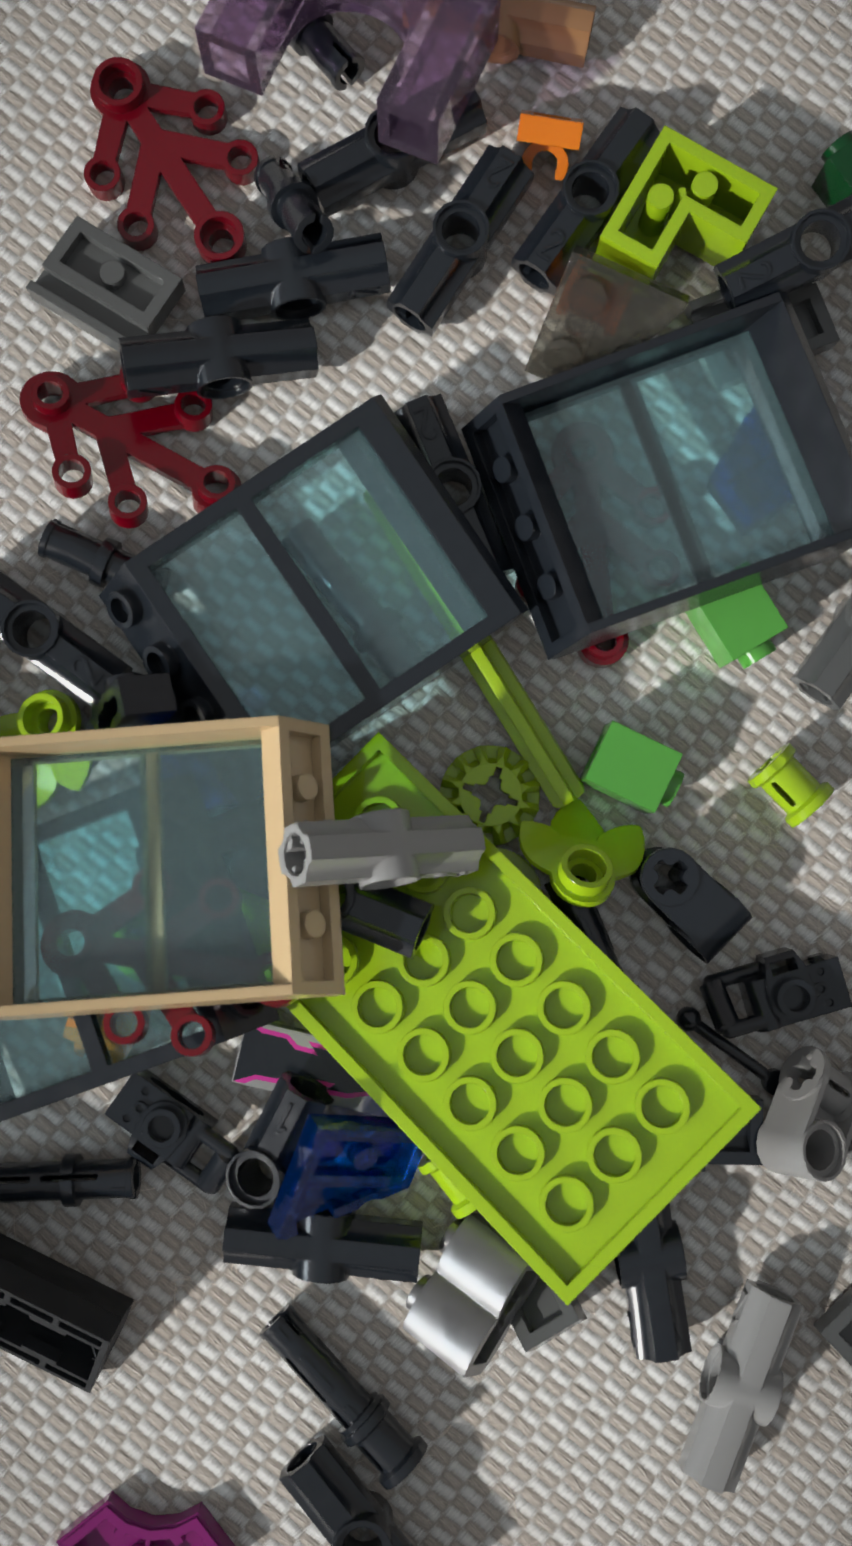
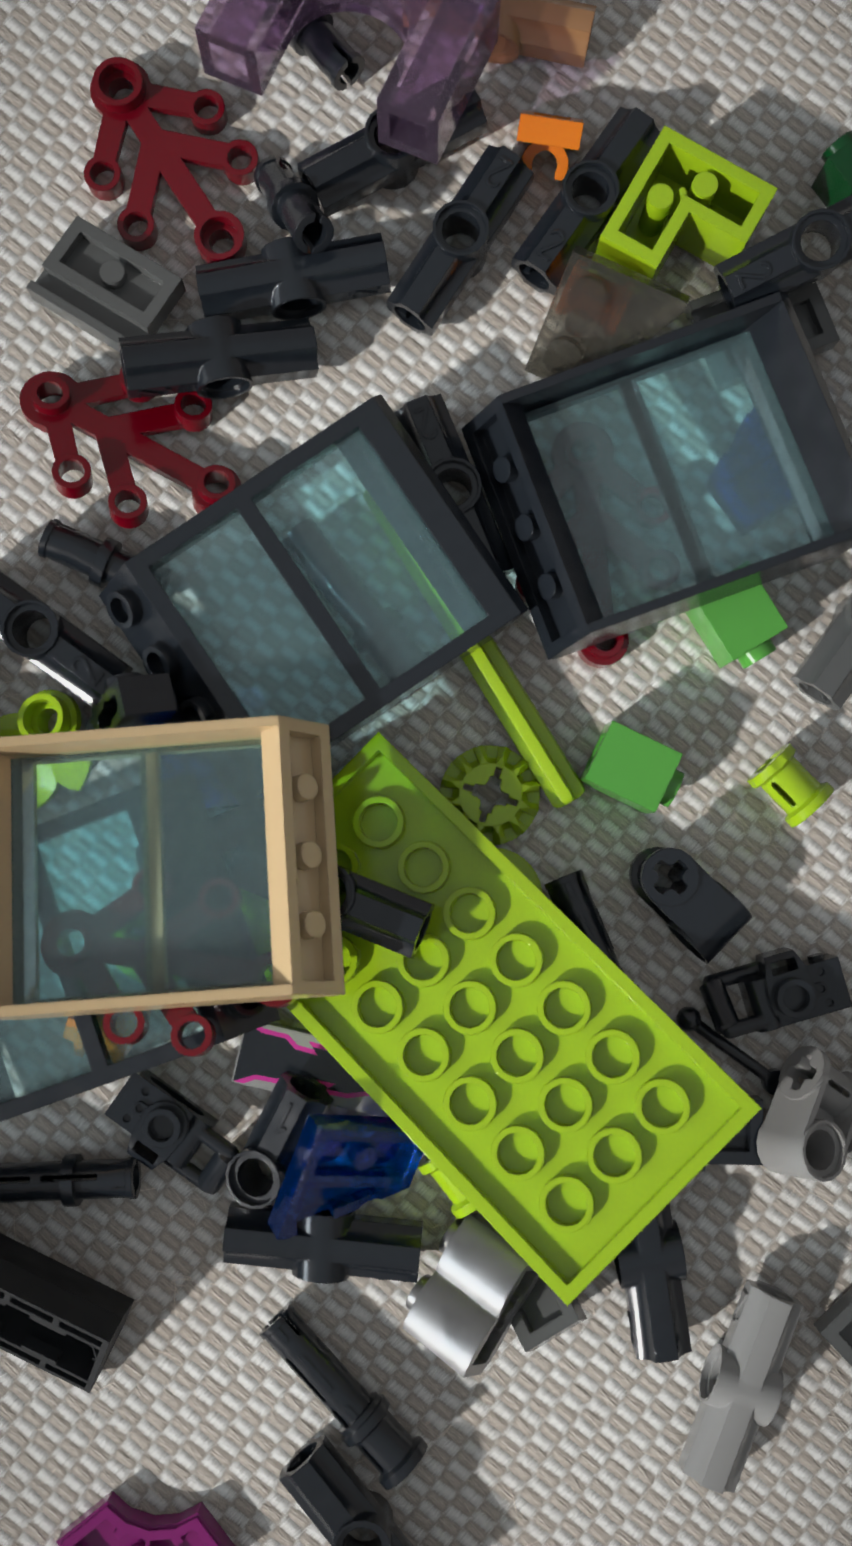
light grey piece [278,808,486,890] -> none
lime plate [519,798,645,907] -> none

